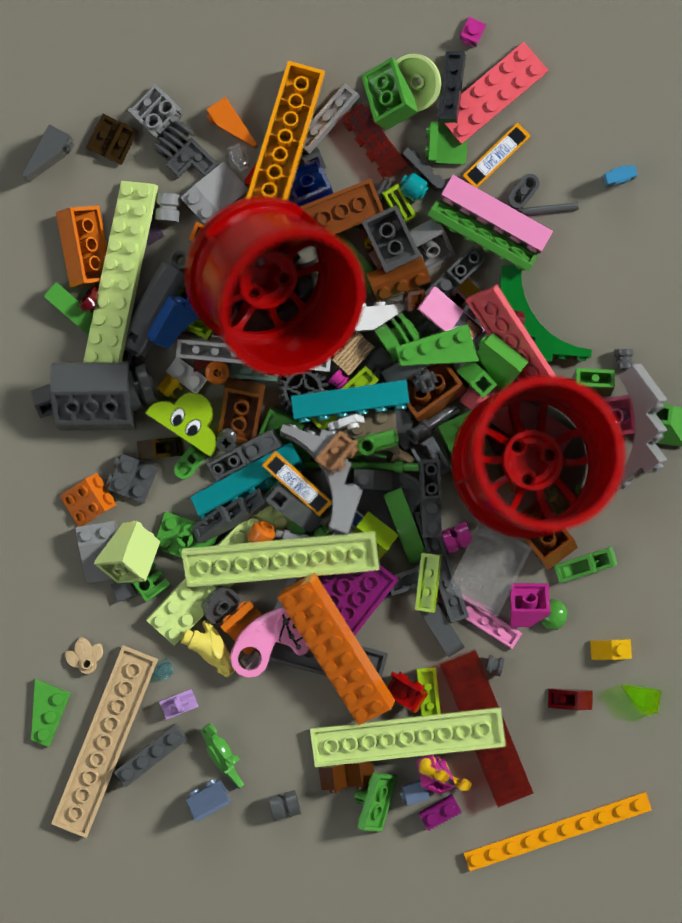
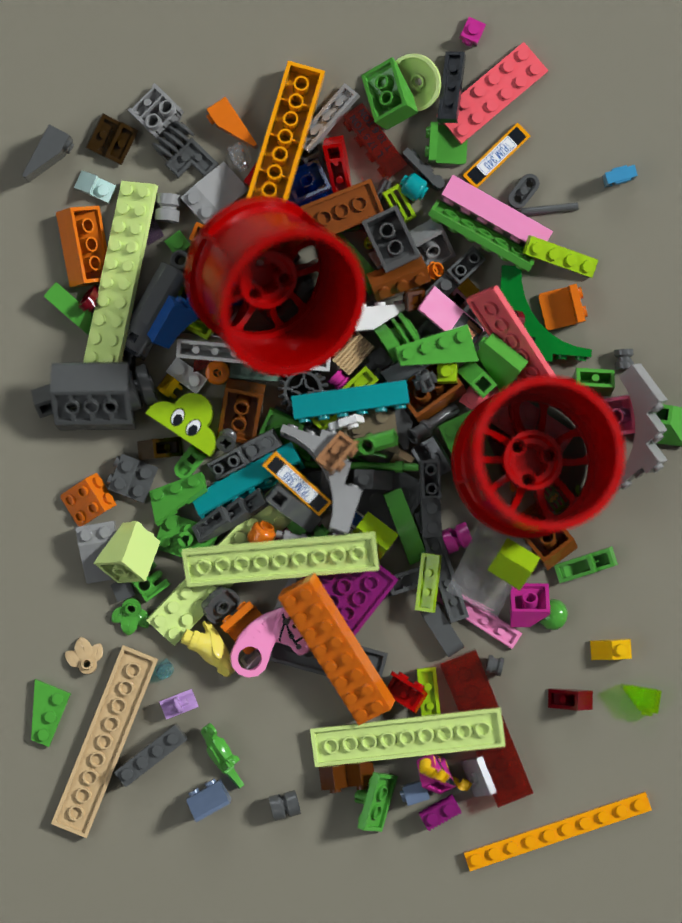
none -> light aqua slope [74,171,117,204]
none -> bright green plate [111,598,149,635]
none -> bright green wing [149,472,207,526]
none -> bright green plate [164,230,191,253]
none -> red slope [322,135,352,193]
none -> orange plate [427,261,444,280]
none -> lime plate [437,363,458,384]
none -> light grey plate [460,756,496,797]
none -> lime slope [487,537,540,591]
none -> lime plate [522,235,598,278]
none -> orange bracket [538,283,588,331]

